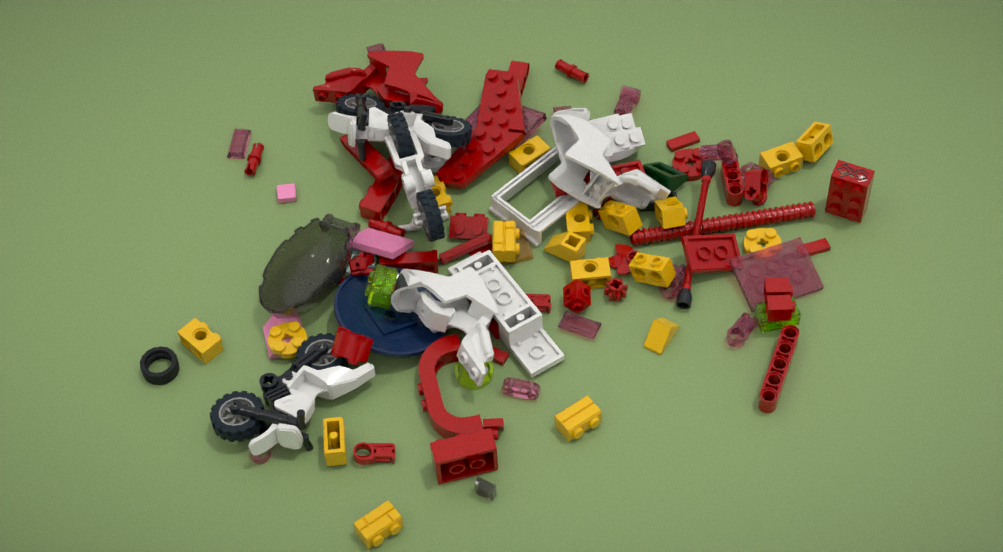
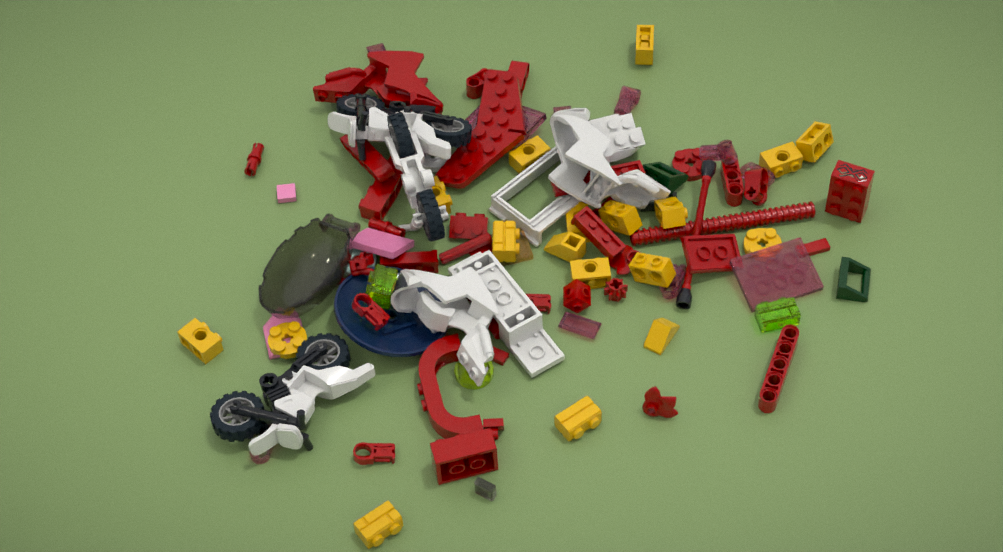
black tyre [140,346,180,385] -> none
clear pink tile [227,129,251,159] -> none
yellow brick [323,417,347,466] -> none
red cylinder [330,326,374,365] -> none
clear pink beam [502,377,541,400] -> none
red pin [555,59,589,83] -> none
red piece [666,131,700,152] -> none
clear pink piece [726,312,759,348] -> none
red piece [763,277,796,322] -> none
none -> red piece [352,293,390,330]
none -> red piece [466,68,488,99]
none -> red container [570,206,626,263]
none -> yellow brick [635,25,654,65]
none -> red plate [642,386,678,418]
none -> dark green tile [836,257,871,302]

